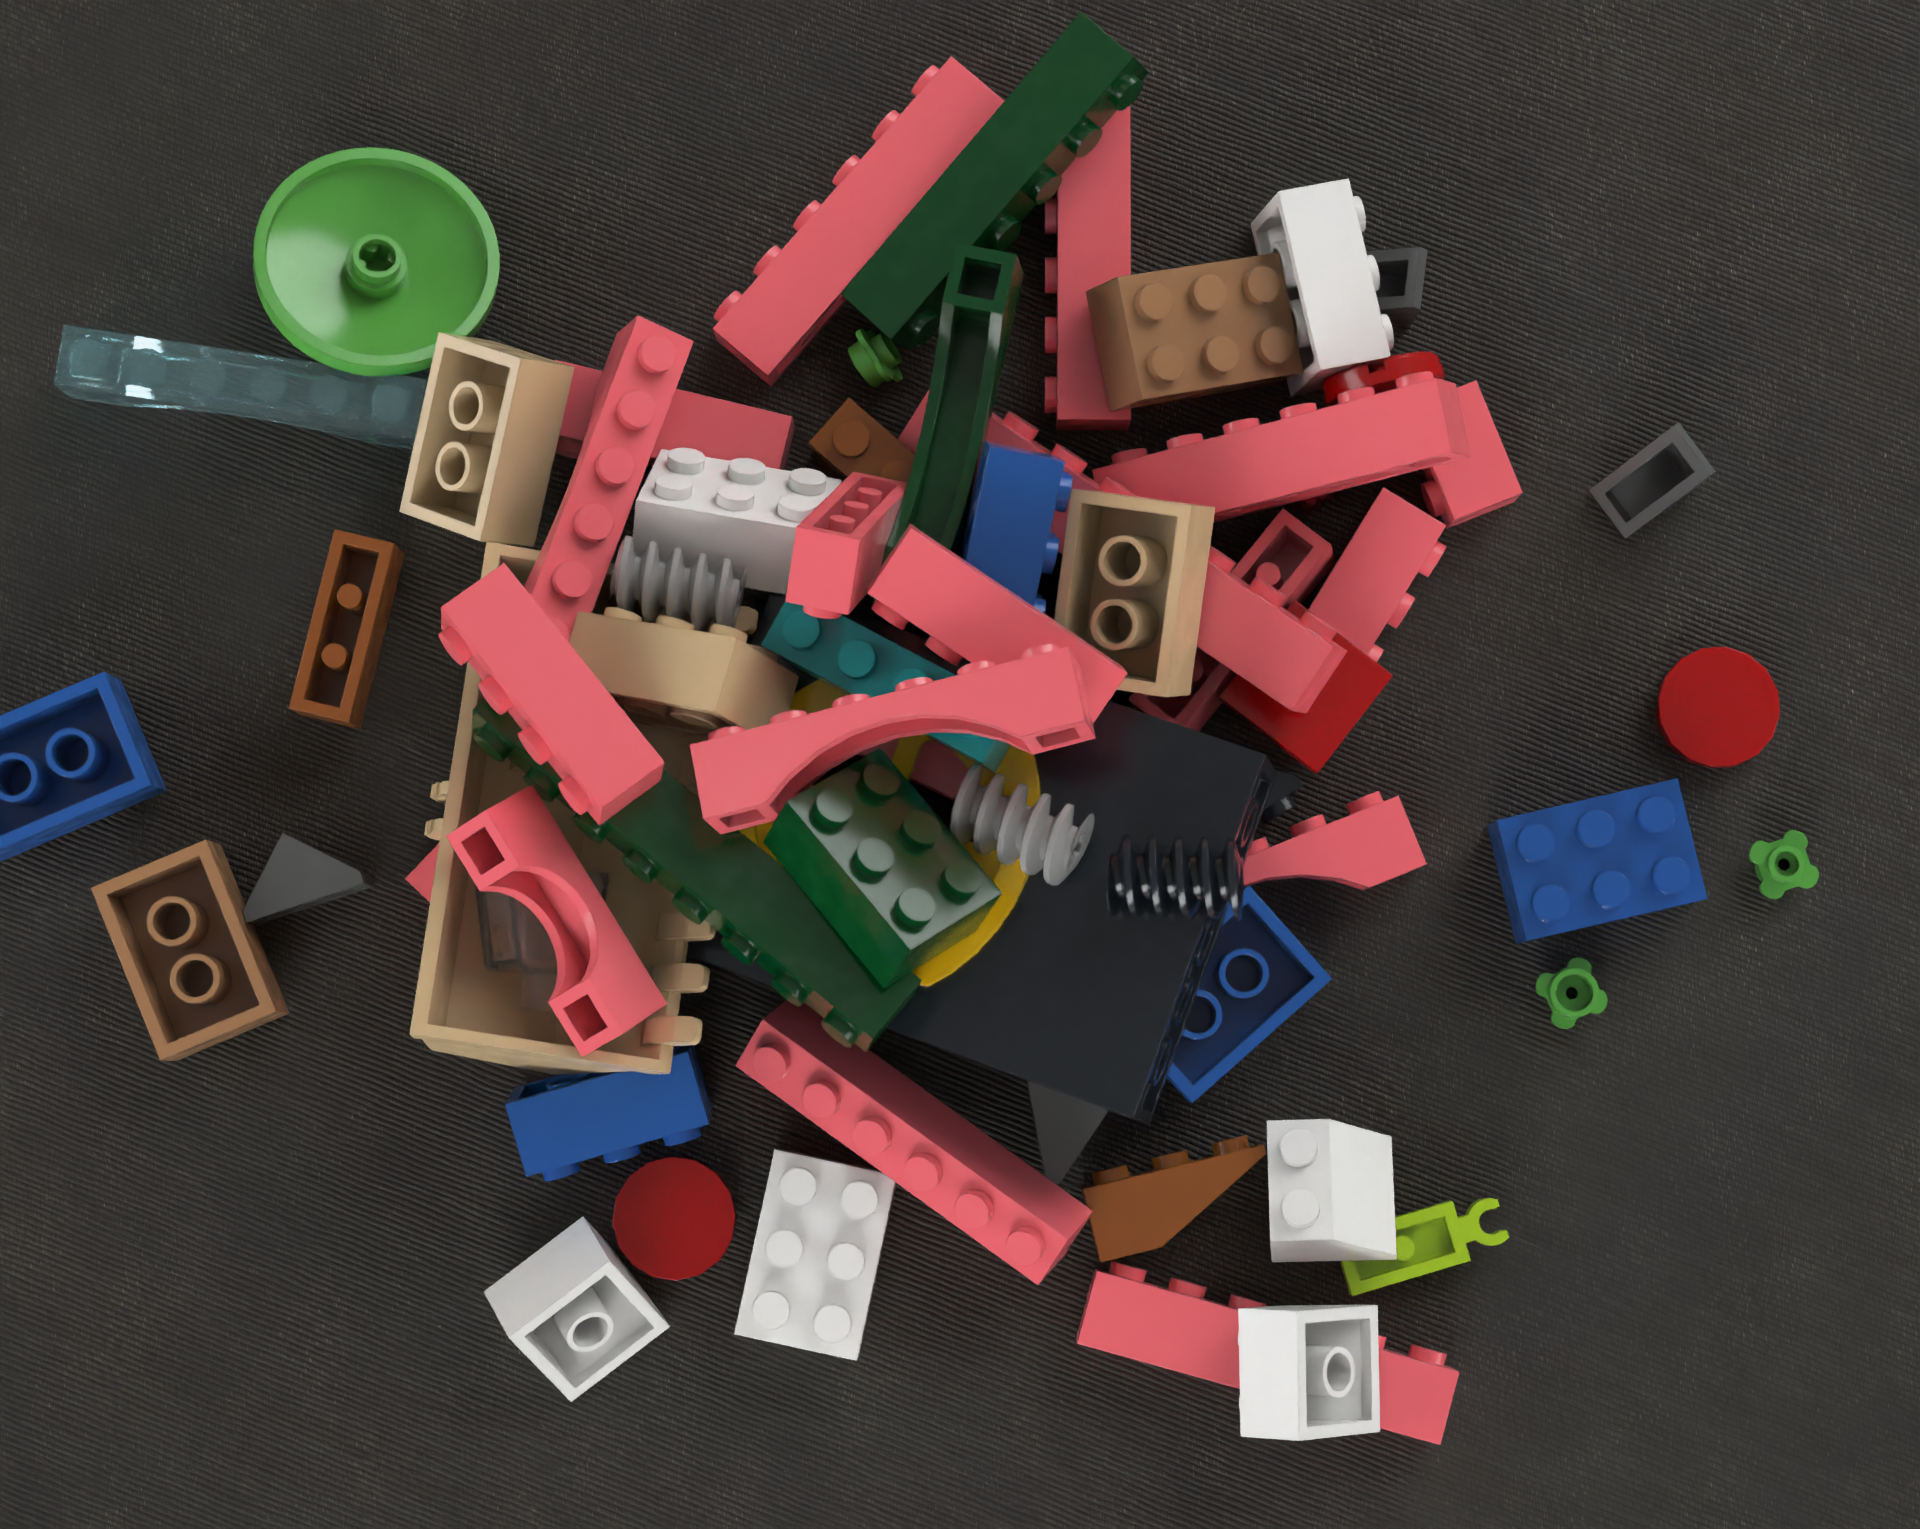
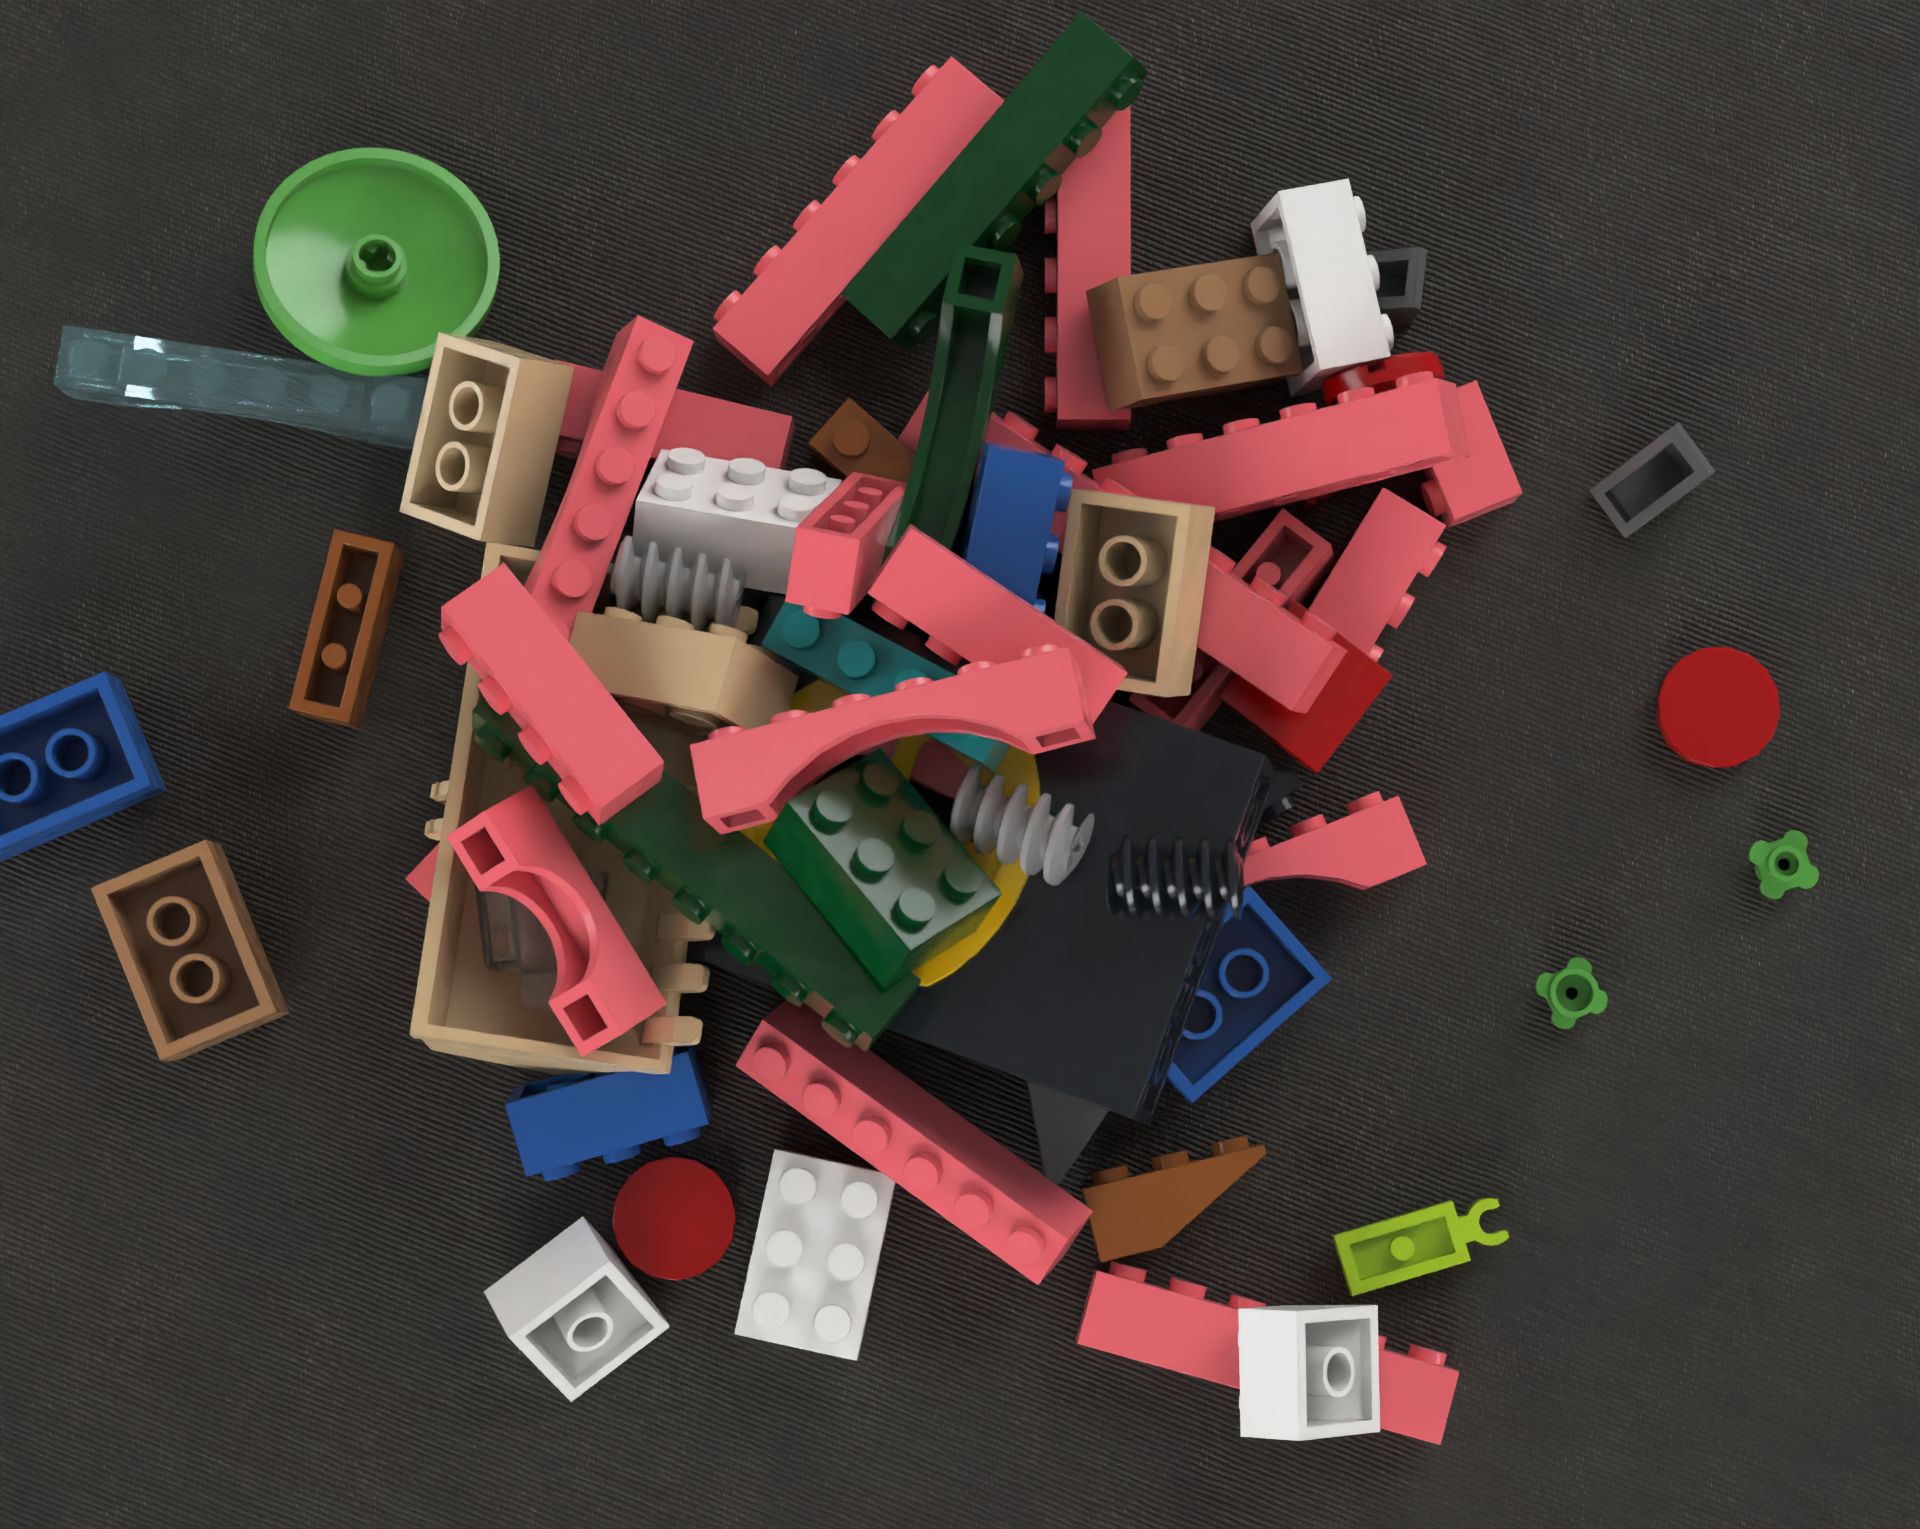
dark grey slope [243,833,374,926] -> none
bright green plate [848,328,903,388] -> none
white slope [1266,1119,1397,1262] -> none
blue brick [1487,778,1708,944] -> none

